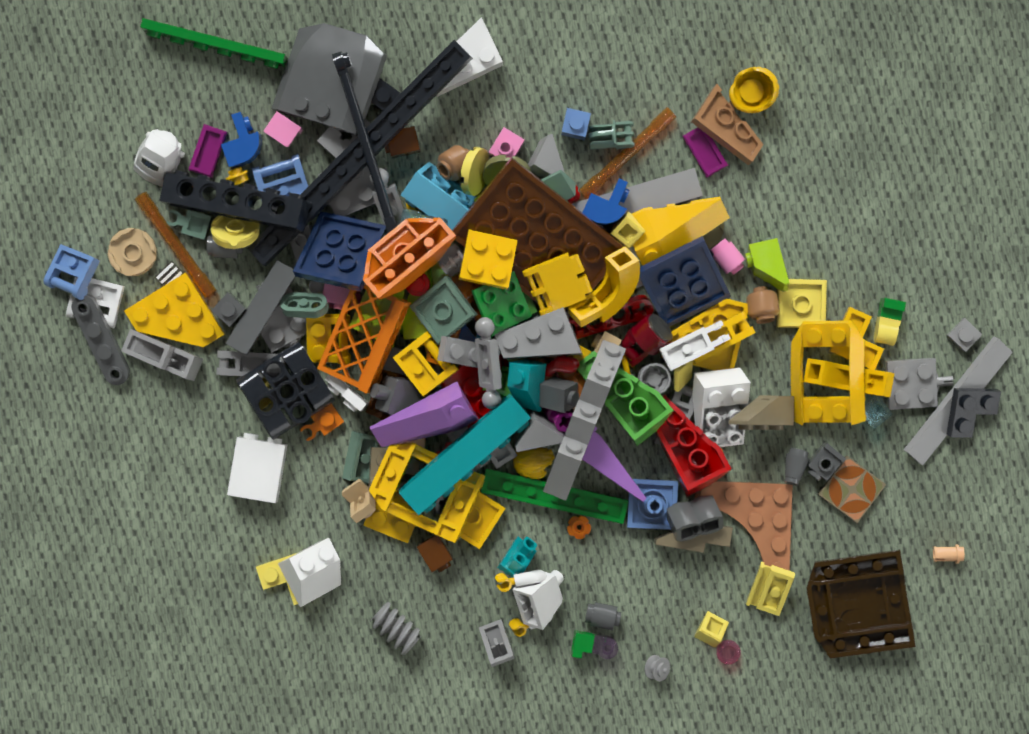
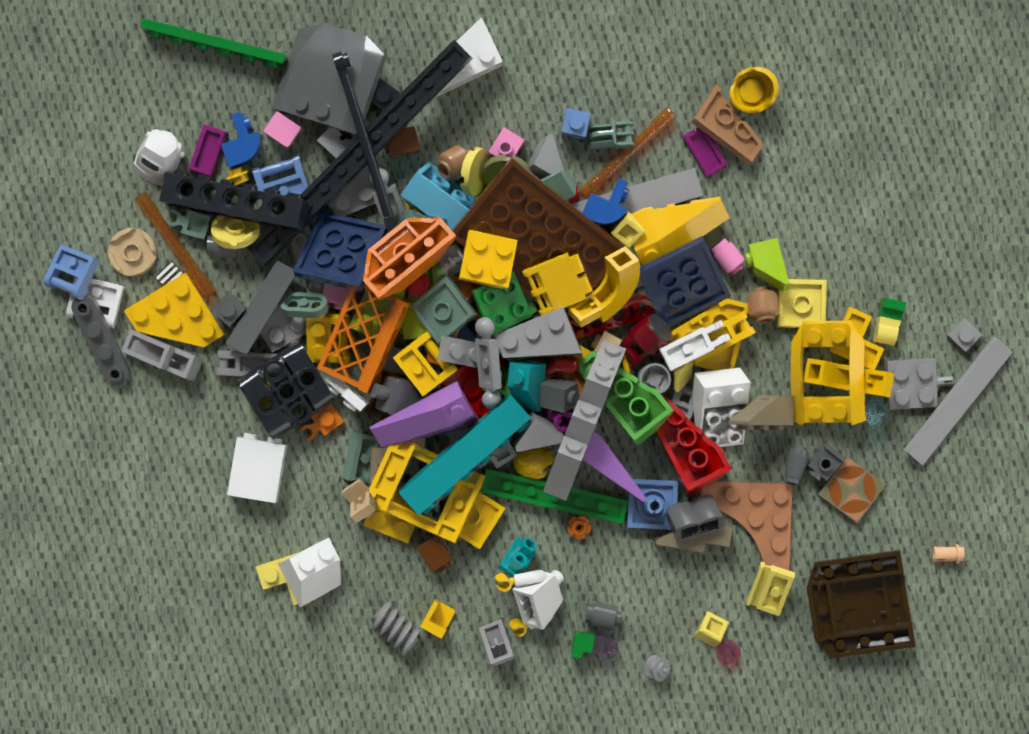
black plate [946,388,1001,438] -> none
none -> yellow panel [420,599,455,639]

